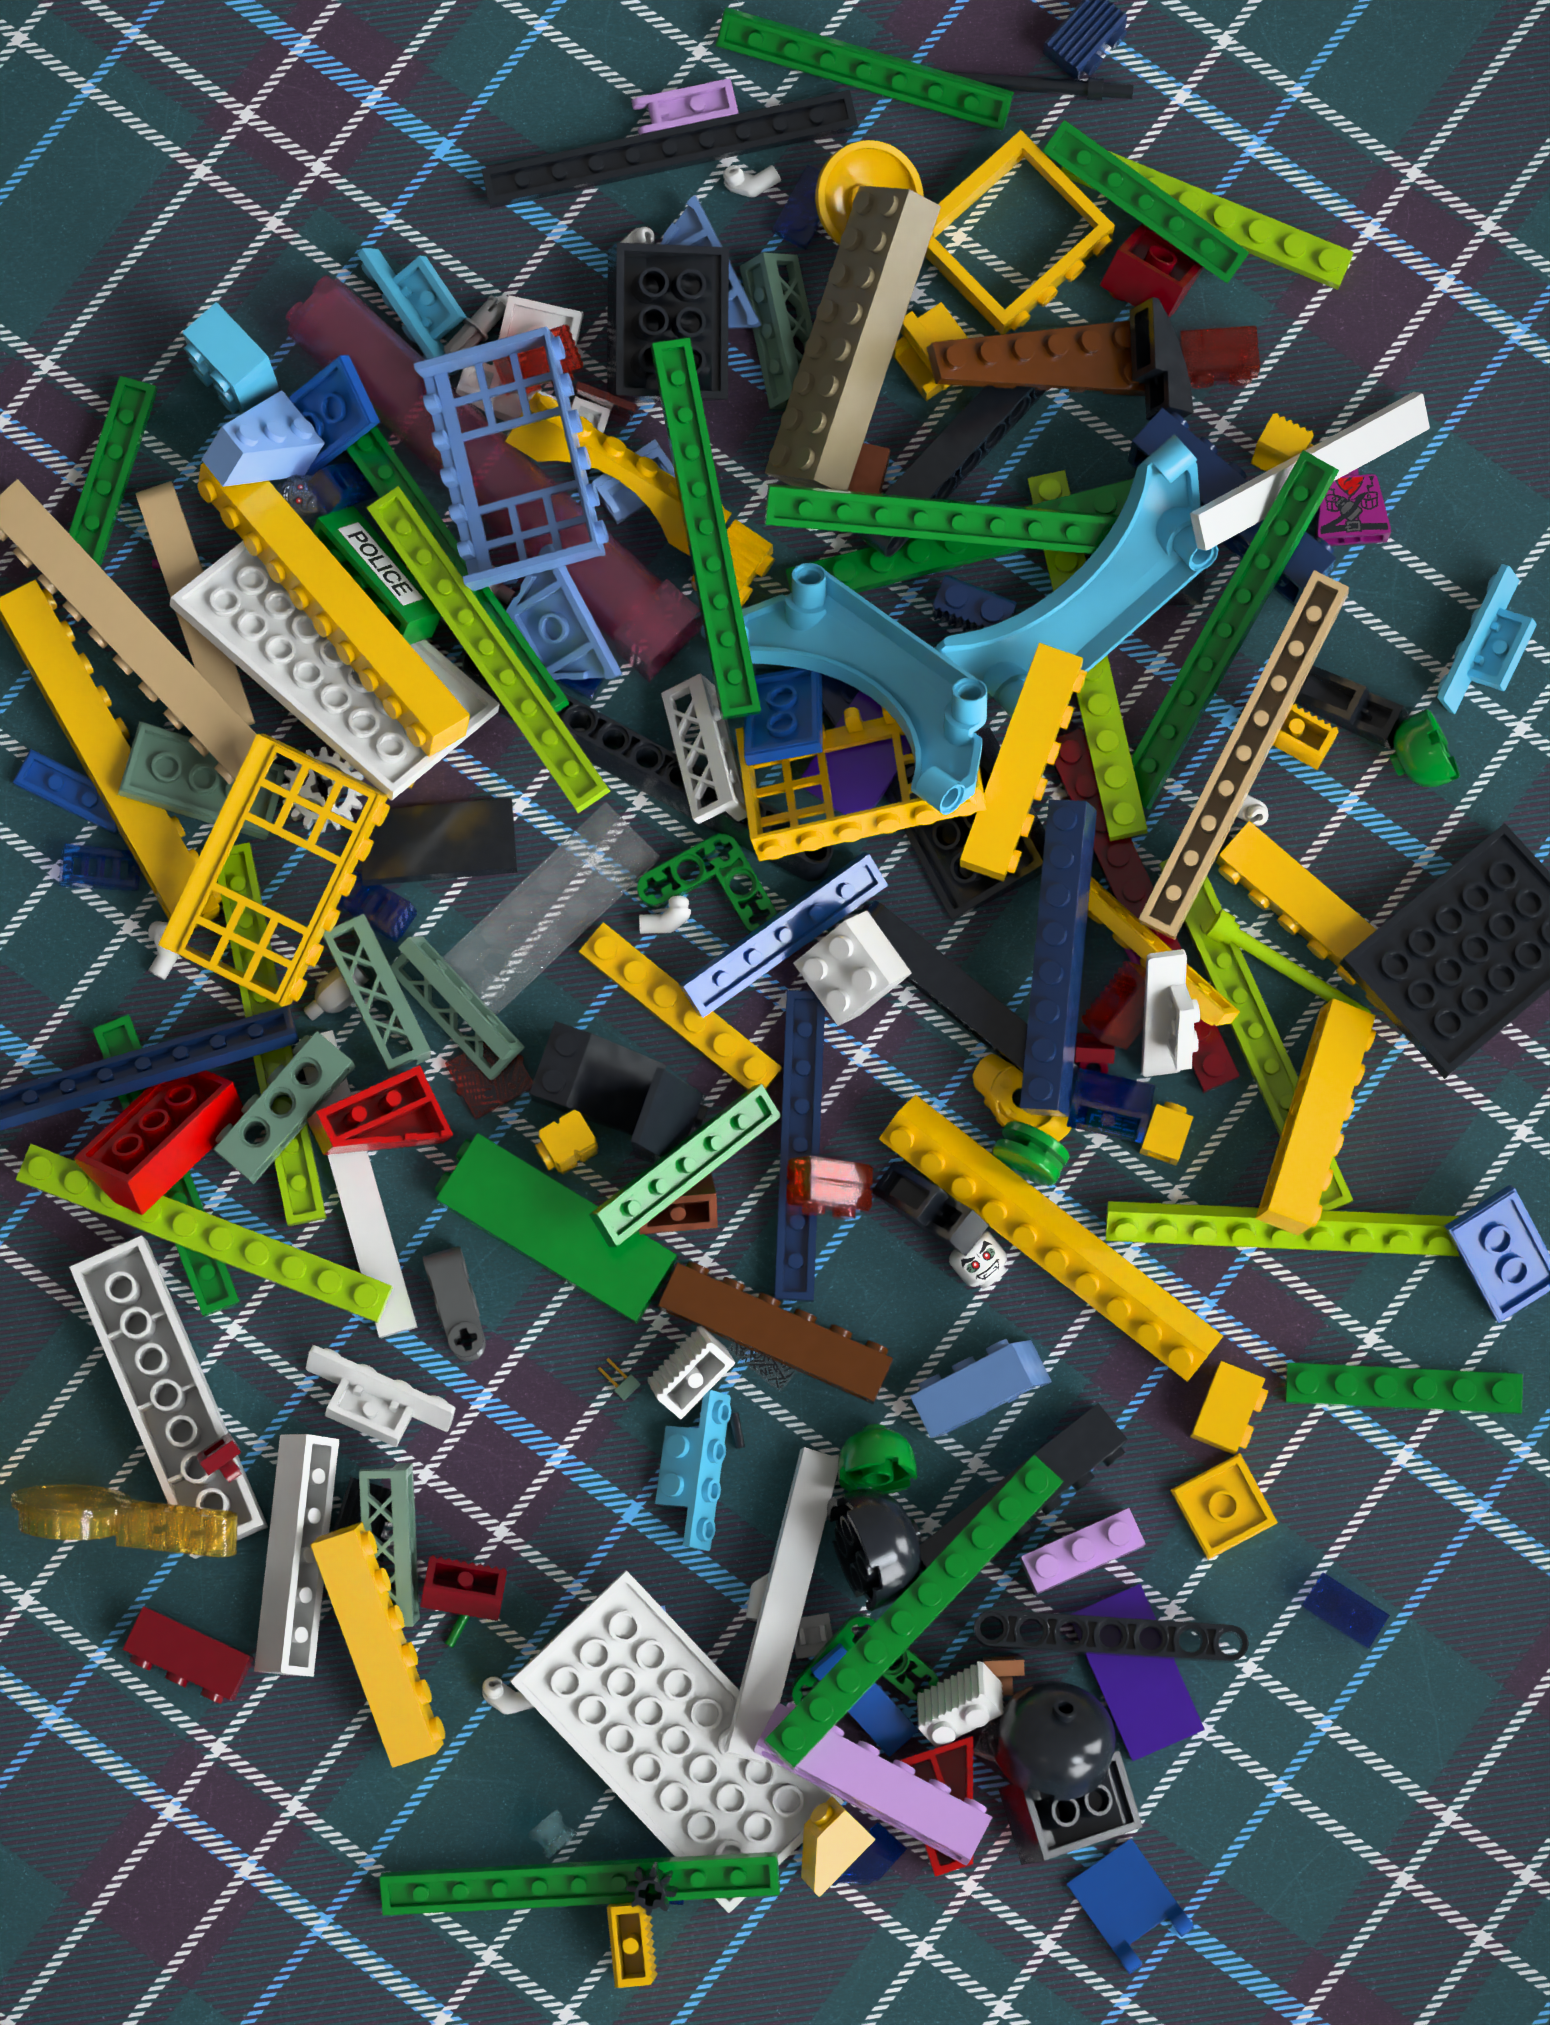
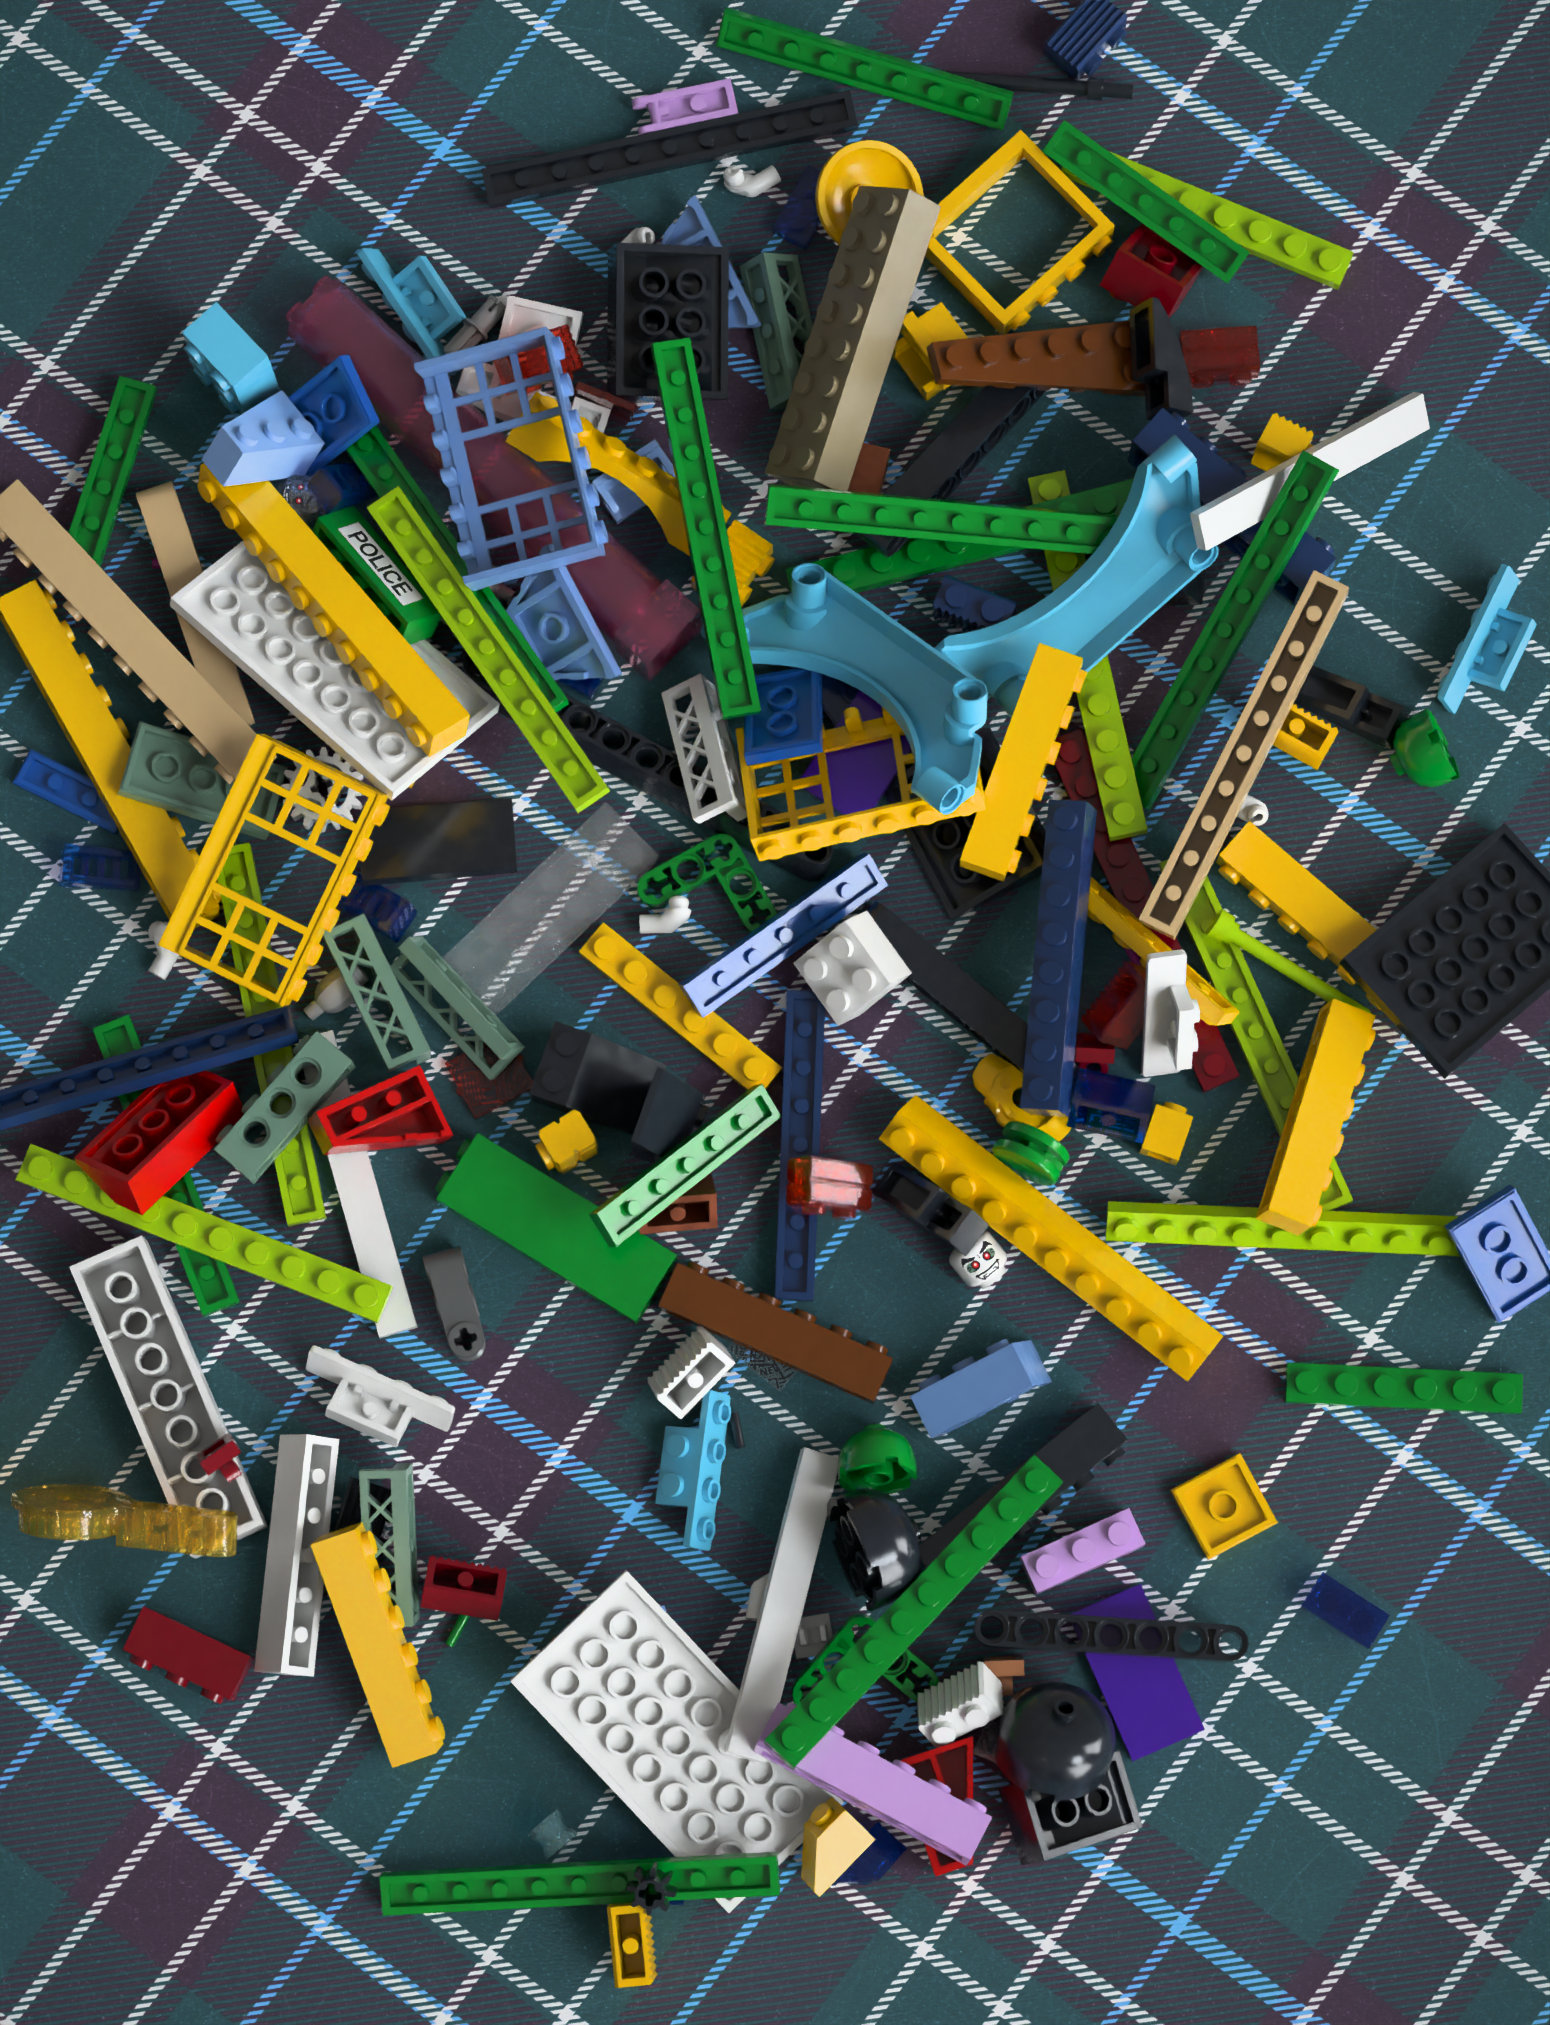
white arm [482,1676,535,1714] -> none
sand green piece [598,1358,641,1401] -> none
blue tile [811,1643,919,1757] -> none
blue flag [1066,1838,1194,1975] -> none
yellow brick [1190,1361,1268,1455] -> none
torso [1315,468,1391,546] -> none

